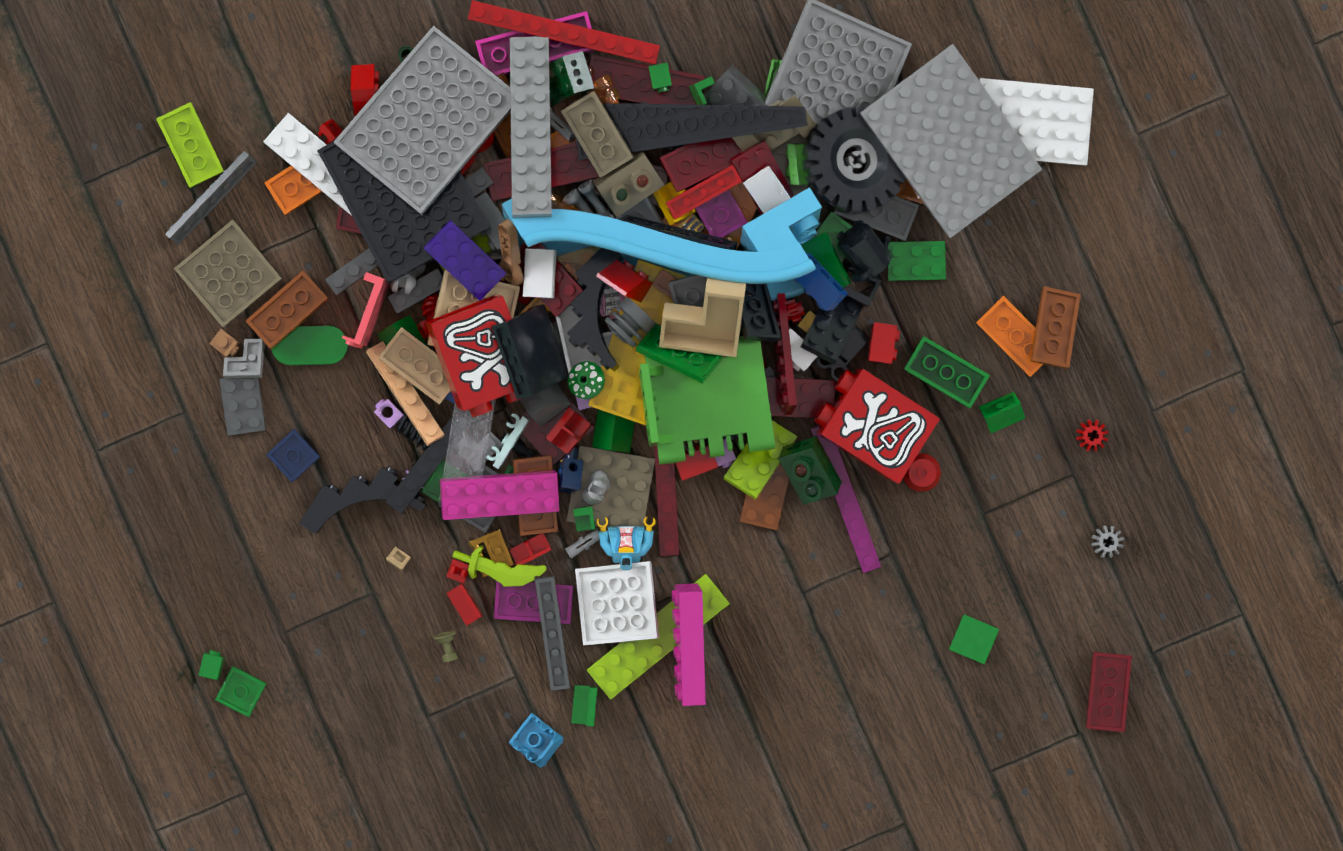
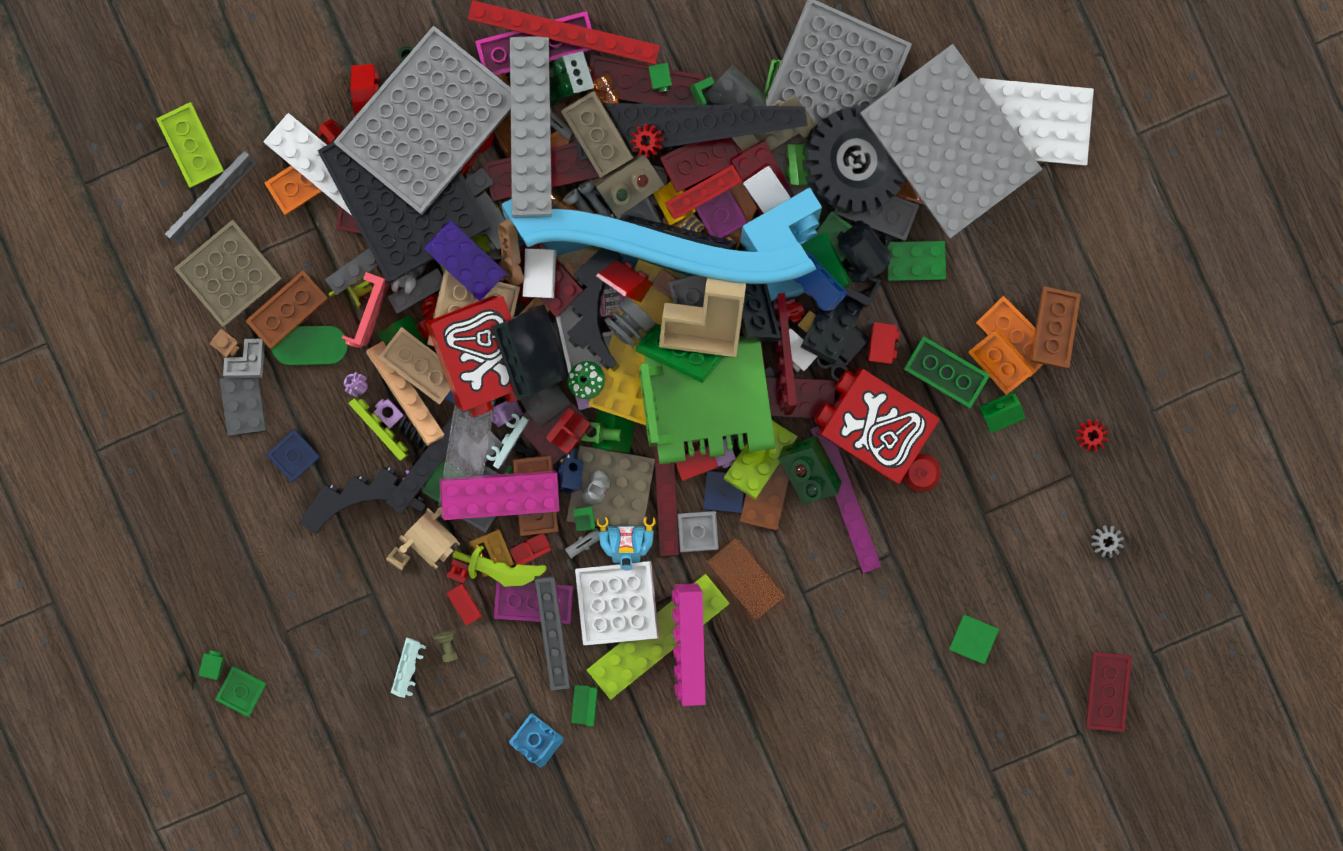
none -> lime bracket [328,281,373,308]
none -> lavender gear [344,372,368,397]
none -> lime plate [348,398,409,461]
none -> light aqua plate [391,637,426,698]
none -> tan container [398,507,460,569]
none -> lavender bracket [490,401,523,427]
none -> bright green bracket [581,422,622,444]
none -> red gear [630,124,664,157]
none -> light grey plate [678,511,719,552]
none -> dark blue plate [704,471,744,513]
none -> clear orange plate [707,537,785,621]
none -> orange plate [968,328,1035,395]

